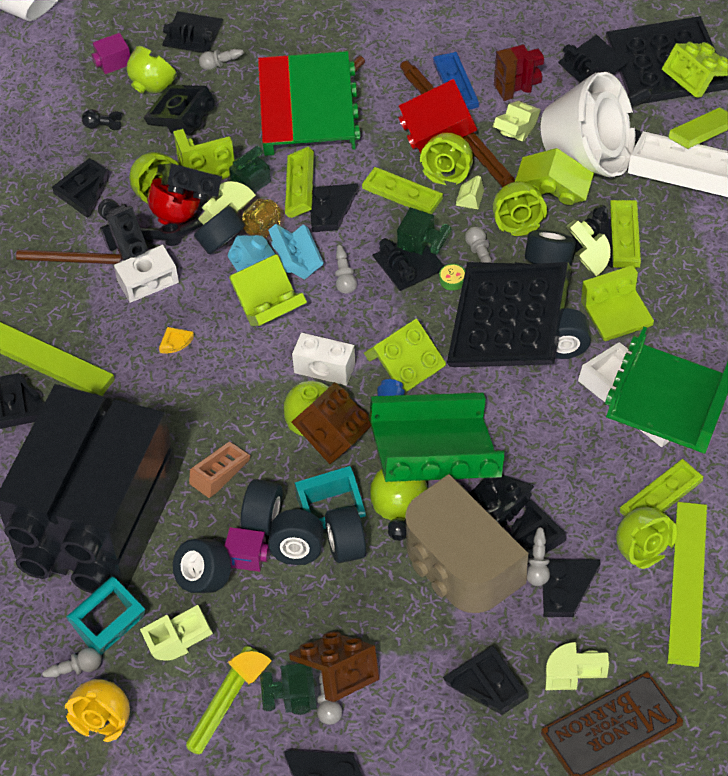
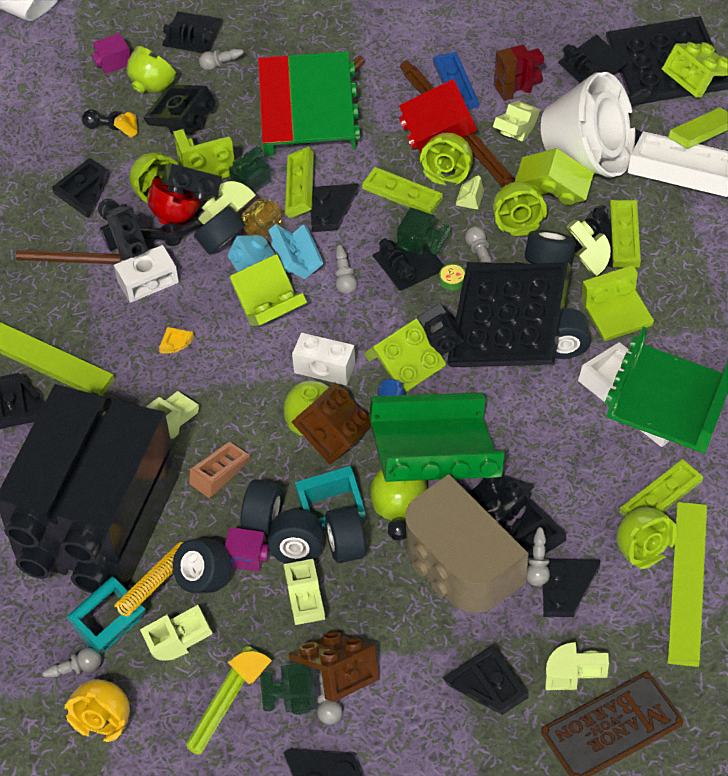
none -> yellow tile [114,112,137,137]
none -> yellow piece [114,542,183,616]
none -> yellowish green brick [146,391,199,439]
none -> yellowish green brick [284,559,325,625]
none -> black window [417,303,464,356]

